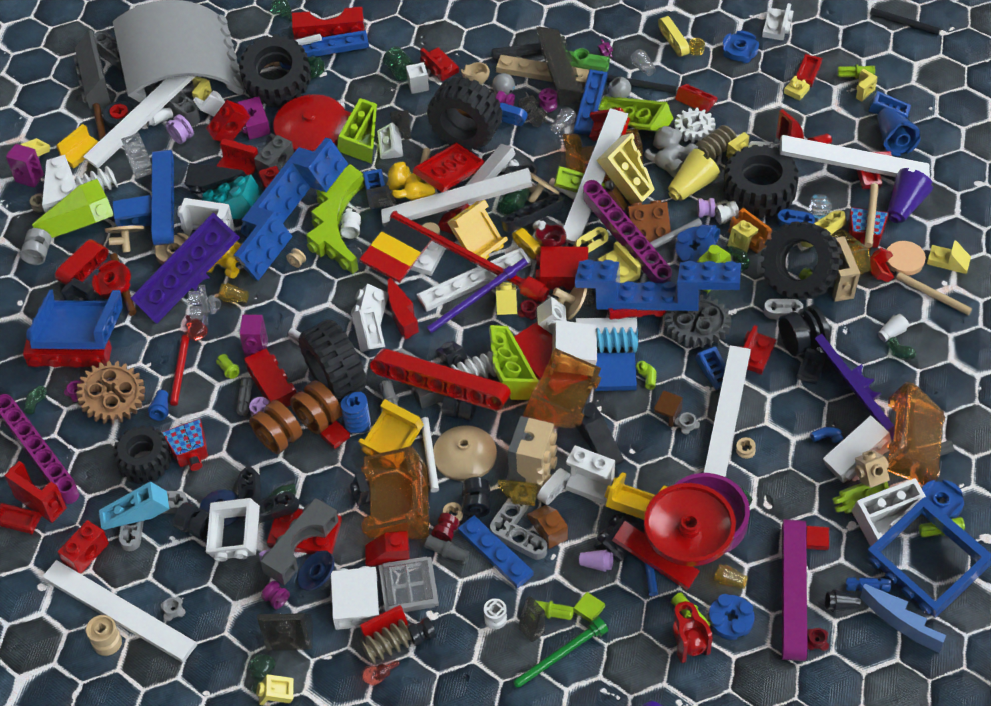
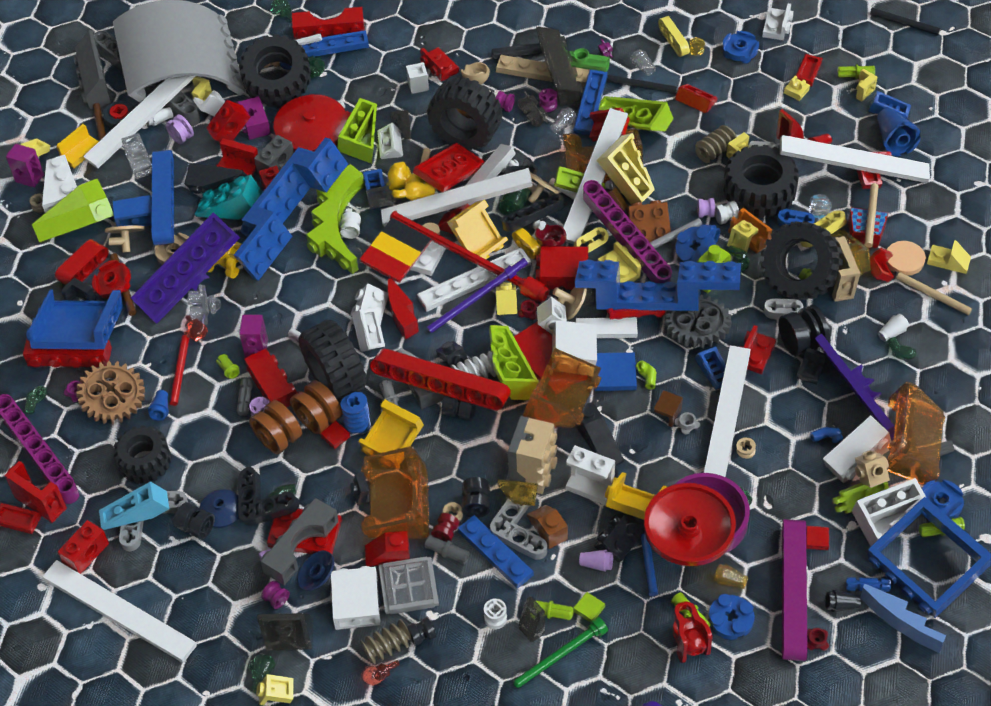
light grey wheel [20,228,52,265] -> none
white piece [75,166,118,191] -> none
tan wheel [86,615,122,656] -> none
light grey plate [161,597,186,621] -> none
torso [162,419,208,471] -> none
white panel [177,198,235,237] -> none
white window [206,498,260,561] -> none
clear yellow cone [218,283,249,303] -> none
tan bush [286,248,306,268] -> none
red slope [360,605,409,640] -> none
clear green wheel [383,46,414,81] -> none
white bar [421,417,439,492] -> none
tan dish [433,426,497,481] -> none
light grey piece [492,73,515,94] -> none
blue beam [500,103,528,126] -> none
white beam [537,468,571,505] -> none
medium azure piece [596,327,638,353] -> none
light grey piece [608,77,631,98] -> none
red tile [612,521,700,590] -> none
light grey animal [644,126,698,177] -> none
light yellow cone [668,149,720,201] -> none
white gear [675,108,715,143] -> none
dark purple cone [887,168,934,223] -> none

